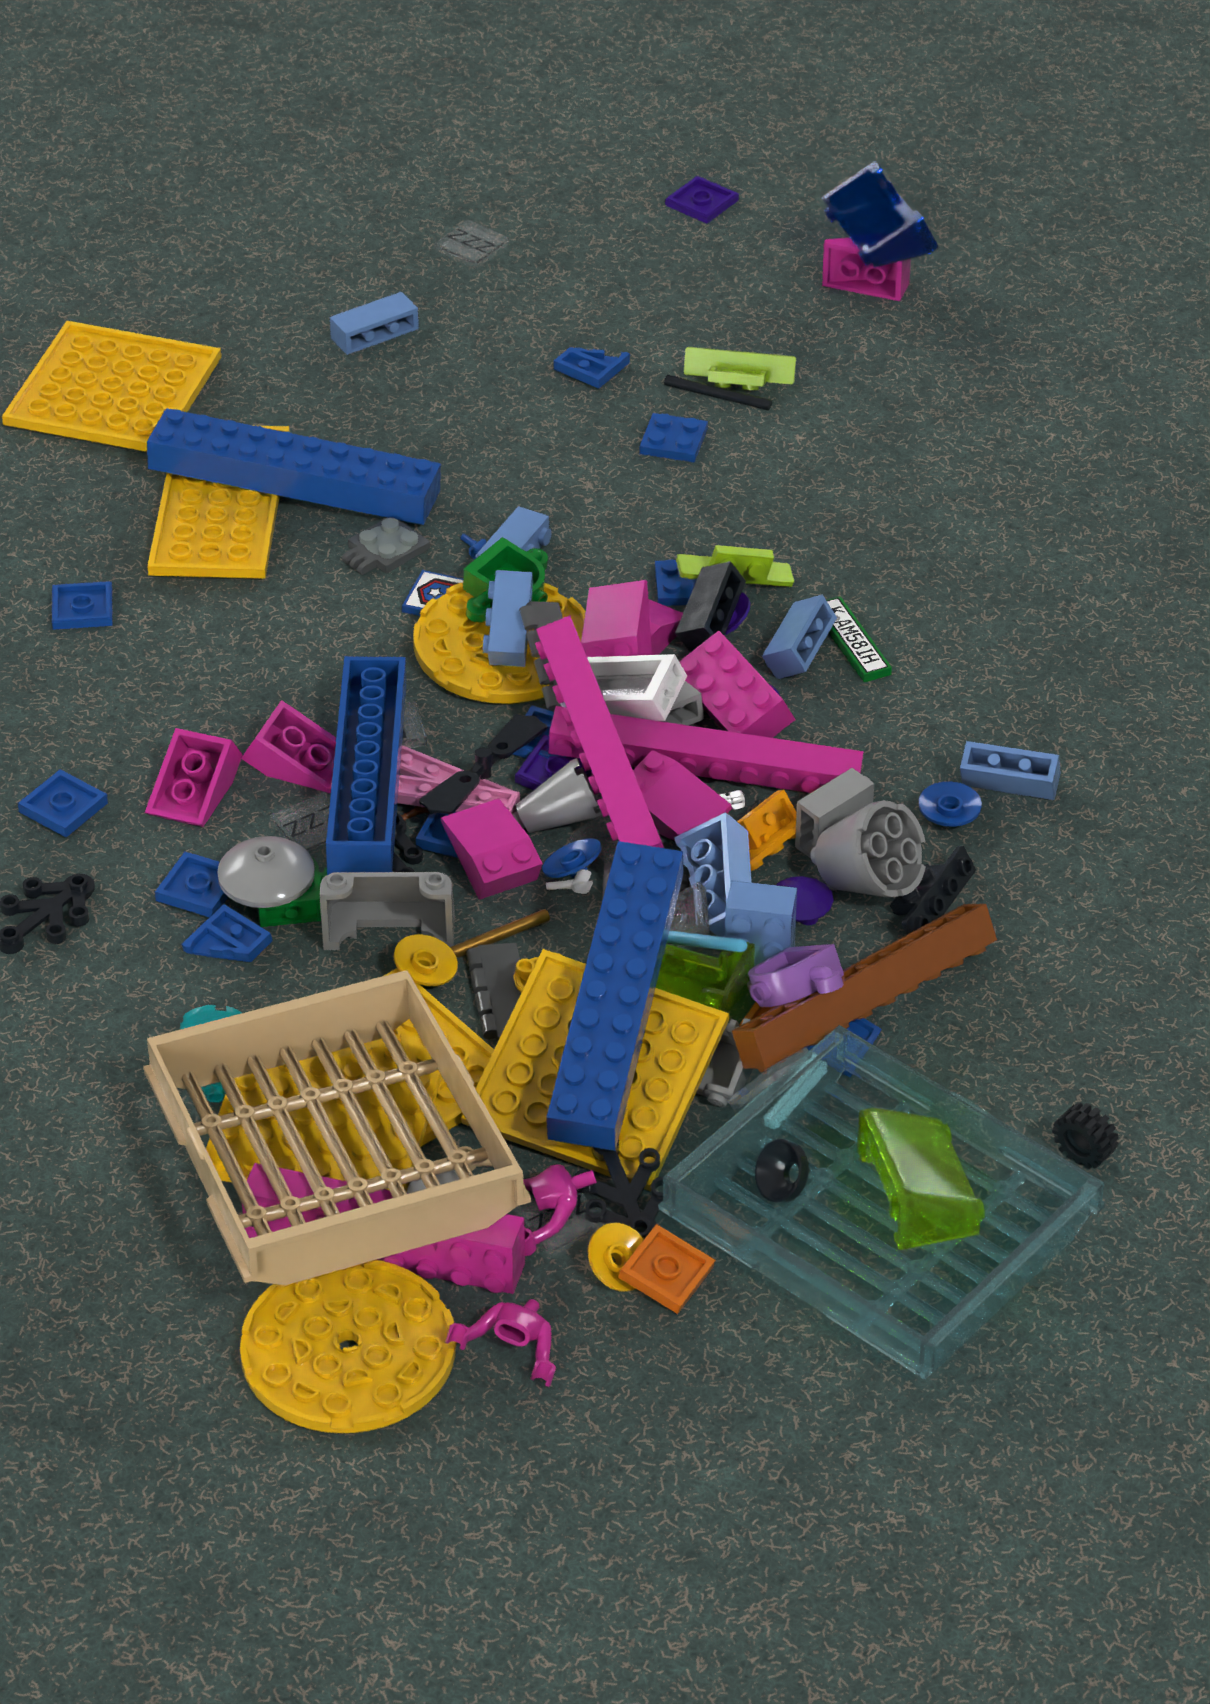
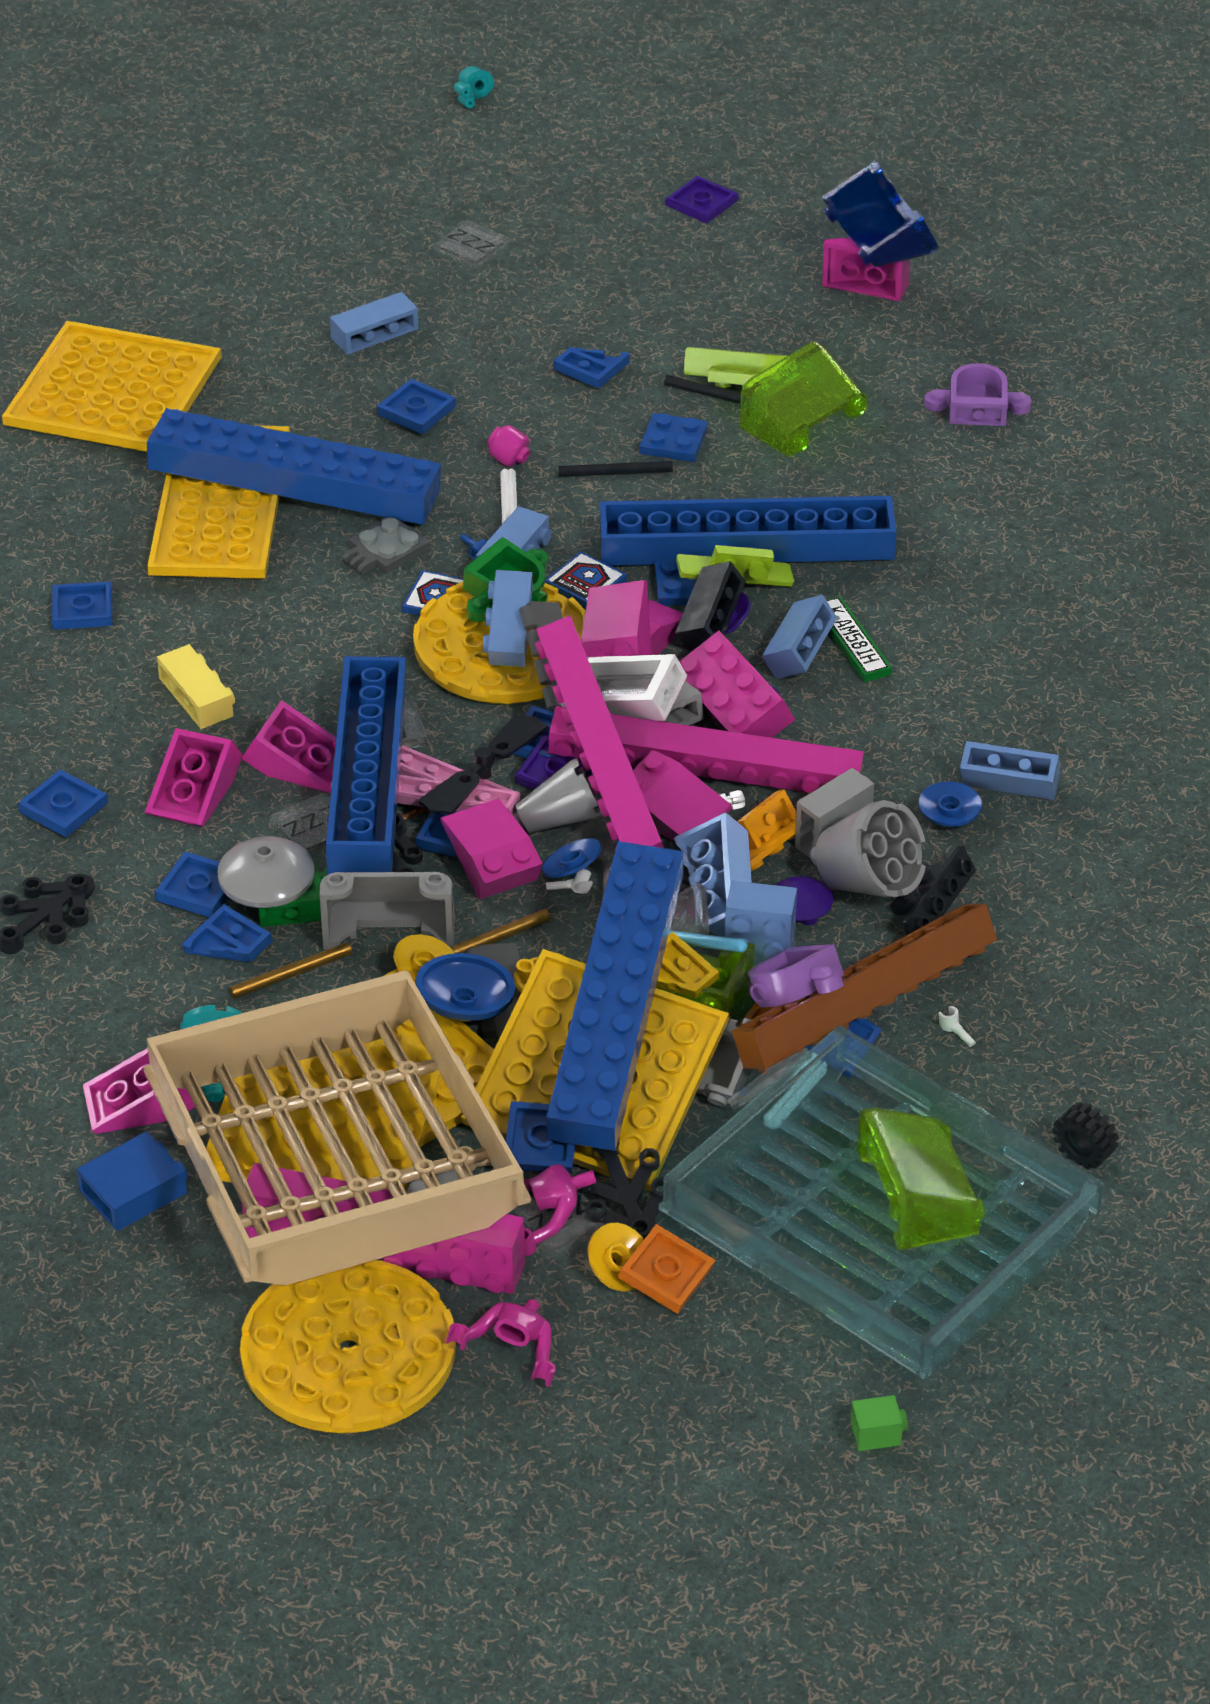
black piece [755,1139,810,1203] -> none
none -> blue brick [77,1131,188,1231]
none -> dark pink slope [83,1048,195,1134]
none -> light yellow brick [157,644,235,729]
none -> pearl gold bar [228,942,352,999]
none -> blue plate [377,379,456,434]
none -> blue dish [416,953,515,1022]
none -> teal piece [454,66,494,108]
none -> dark pink head [487,425,531,467]
none -> white axle [500,468,517,524]
none -> blue plate [506,1101,576,1174]
none -> tile [545,552,627,609]
none -> black bar [558,461,673,477]
none -> blue brick [600,496,896,566]
none -> yellow wing [656,932,719,998]
none -> clear neon green windscreen [740,341,867,457]
none -> bright green brick [851,1395,908,1451]
none -> medium lavender piece [924,363,1032,426]
none -> white hand [939,1006,976,1047]

